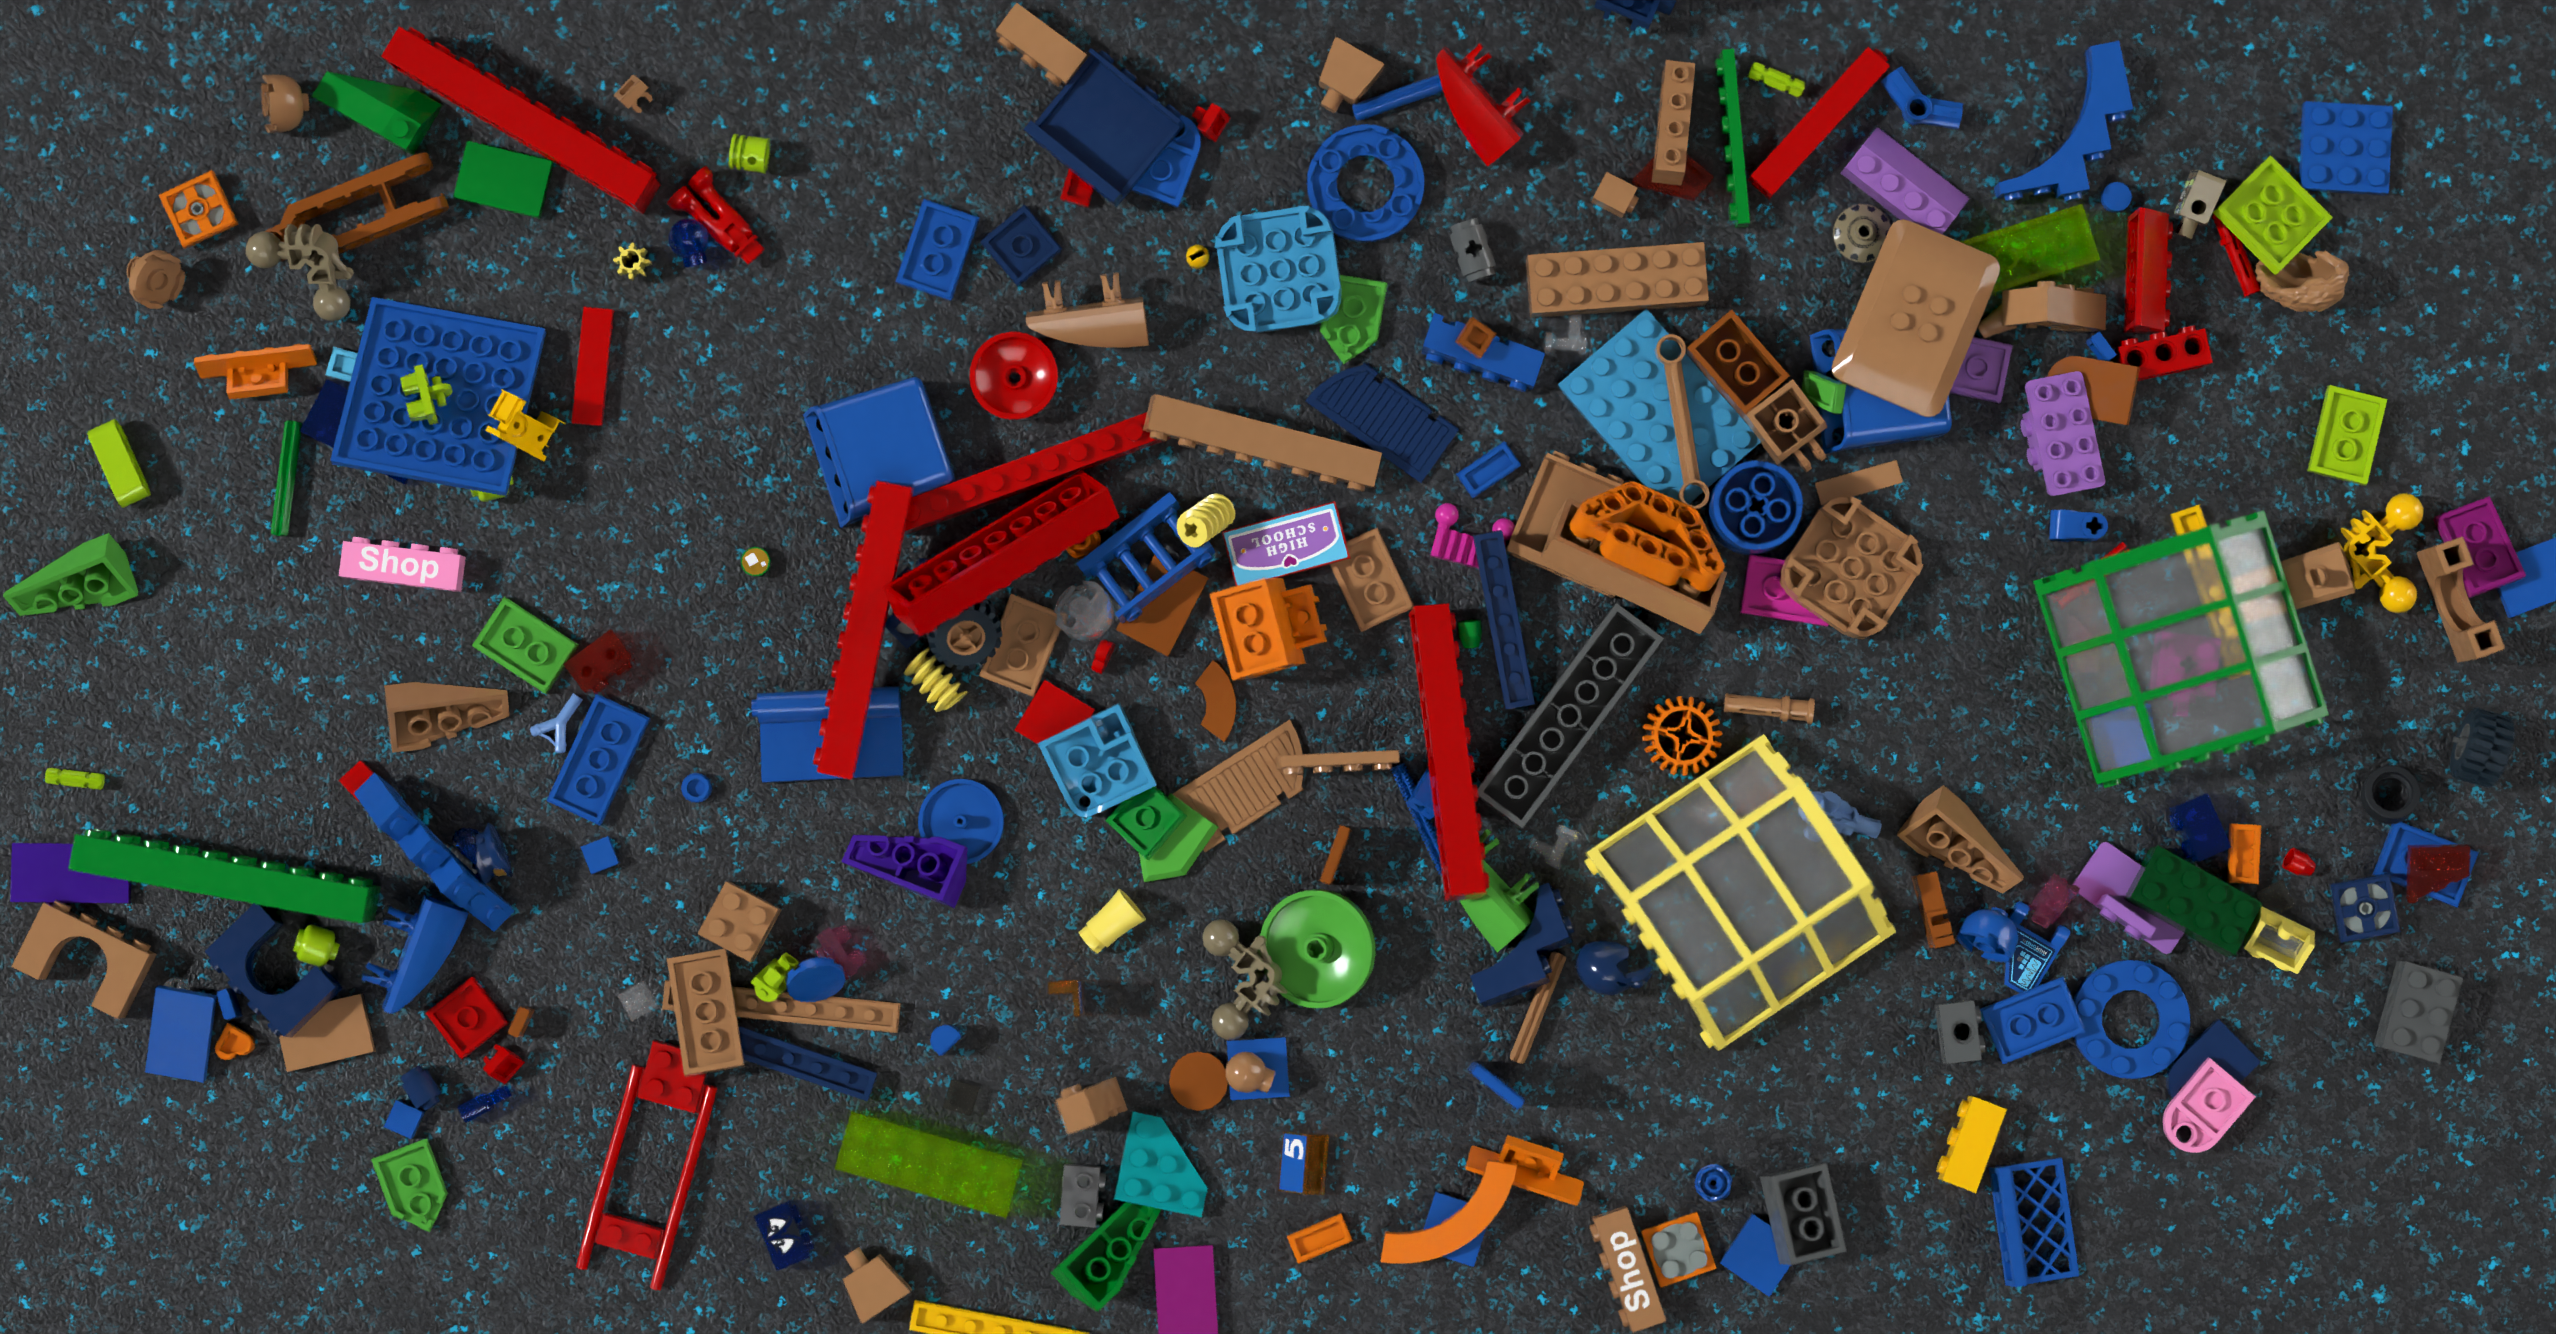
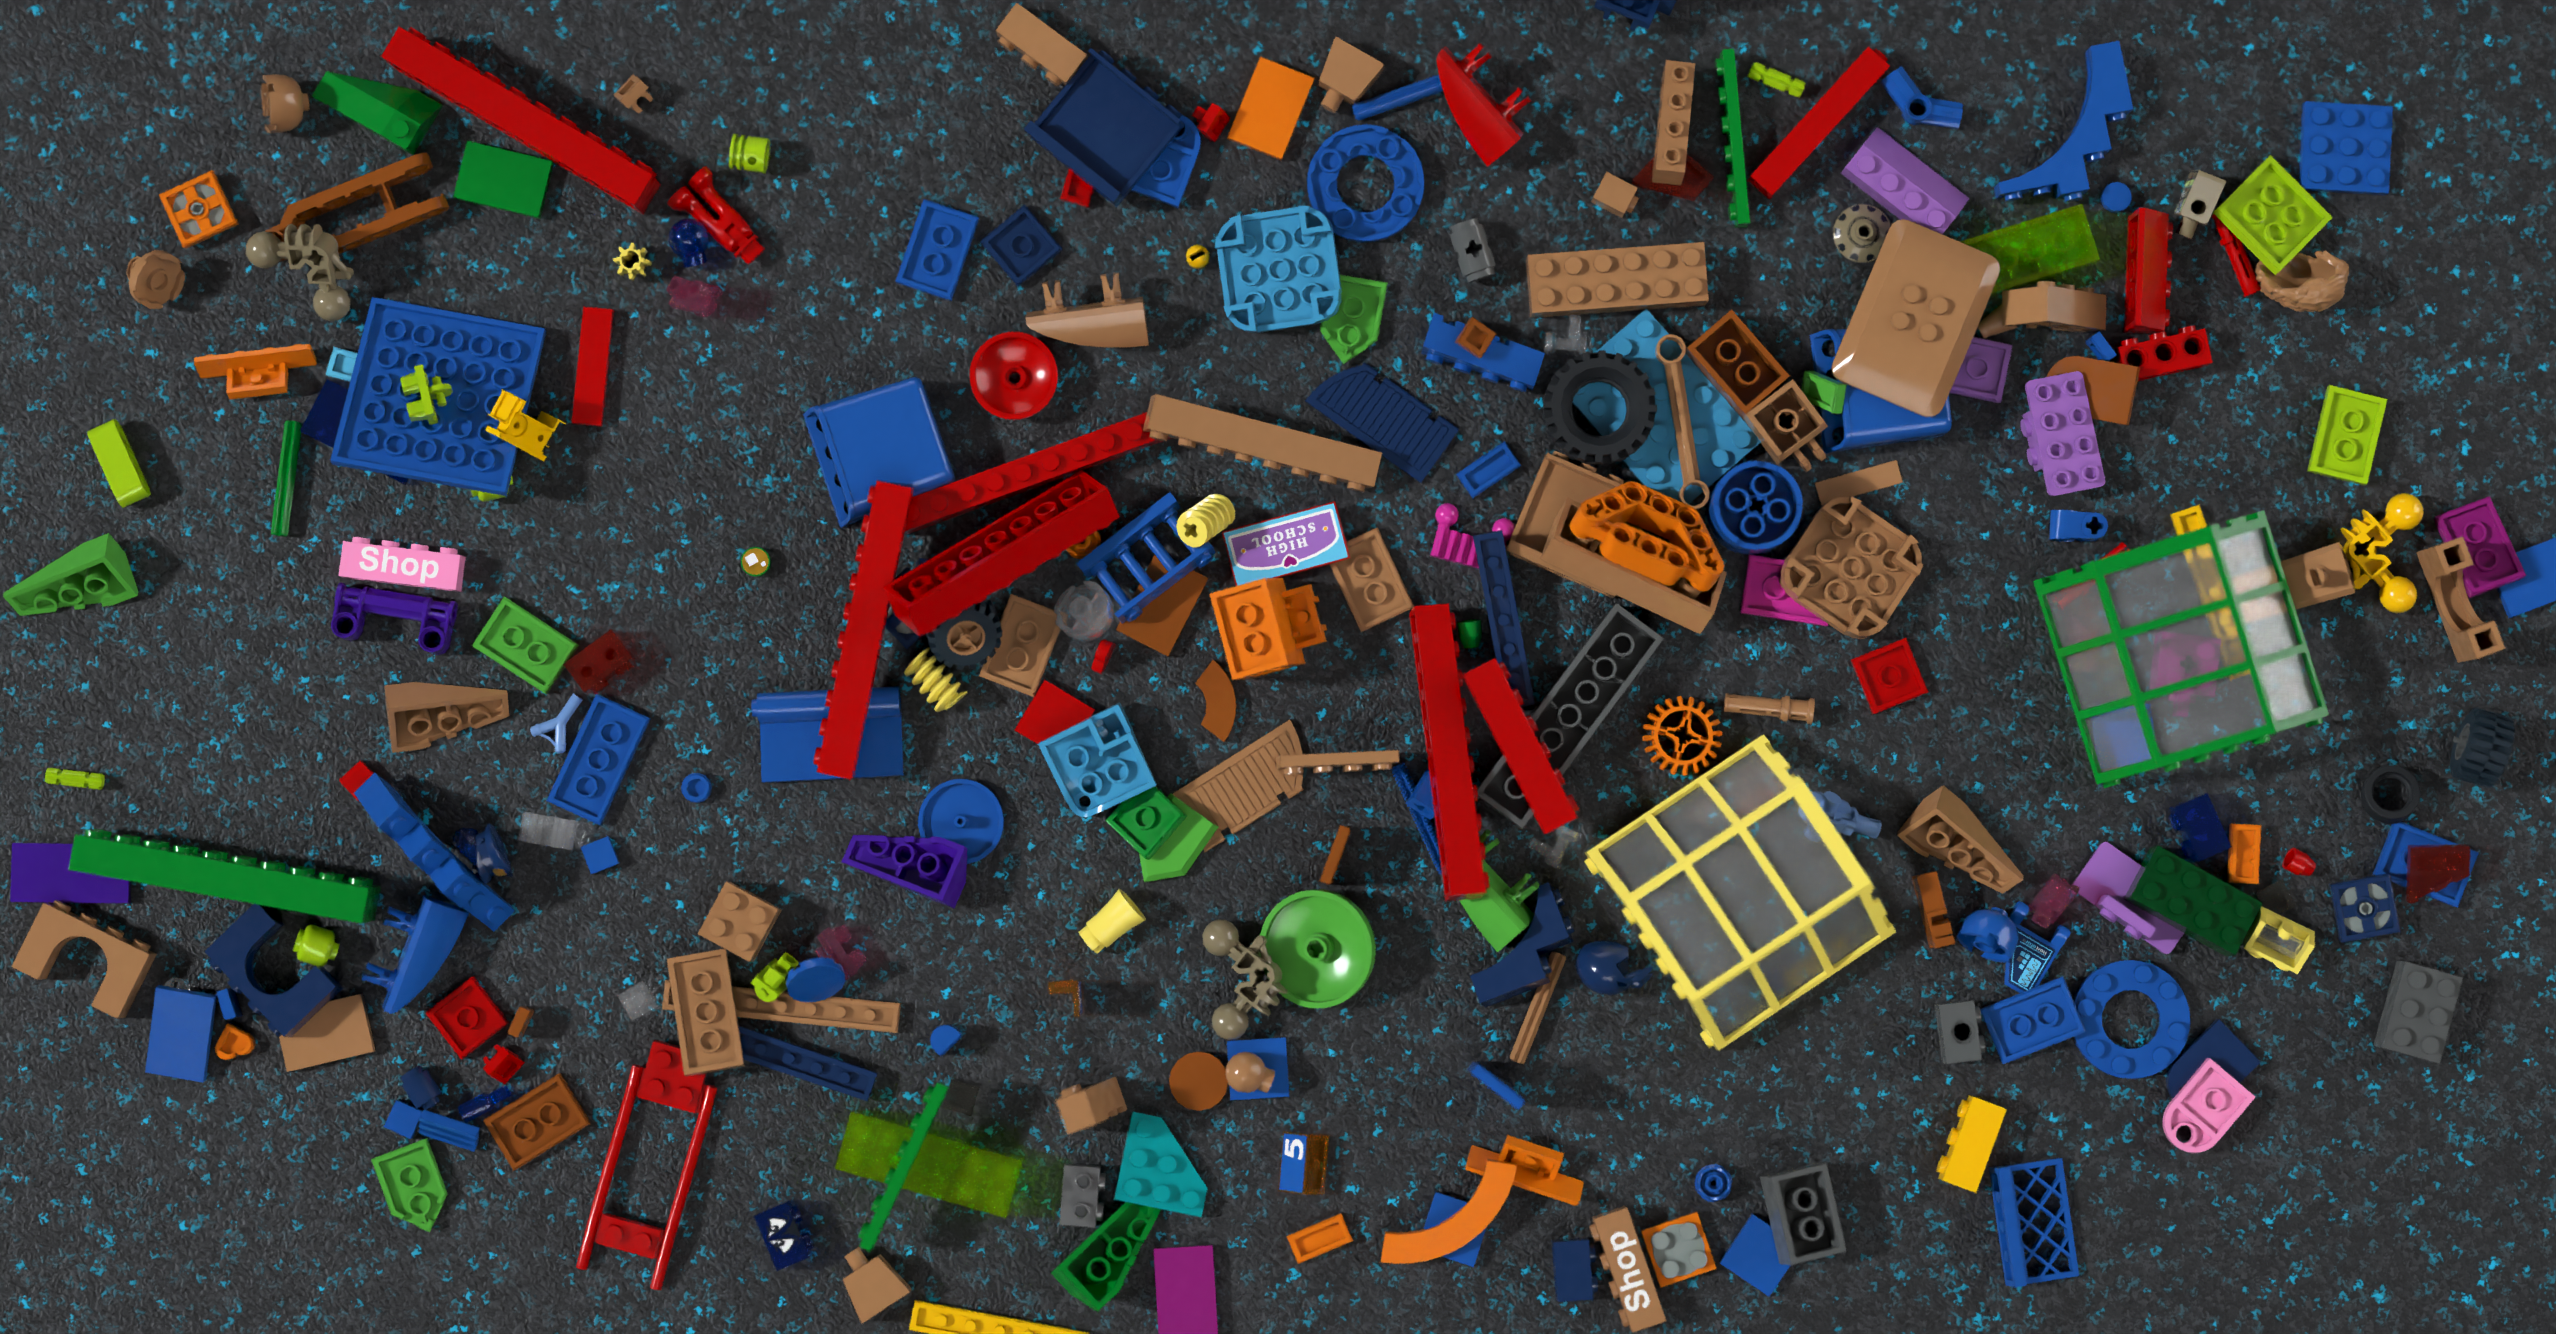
none -> dark purple piece [331,582,458,655]
none -> blue tile [418,1110,480,1152]
none -> dark orange tile [483,1073,591,1171]
none -> clear axle [518,811,578,850]
none -> clear pink hips [666,276,724,317]
none -> green plate [858,1081,950,1251]
none -> orange tile [1227,57,1314,161]
none -> red brick [1463,658,1579,834]
none -> black tyre [1542,350,1657,466]
none -> dark blue brick [1551,1237,1598,1302]
none -> red tile [1850,638,1928,714]

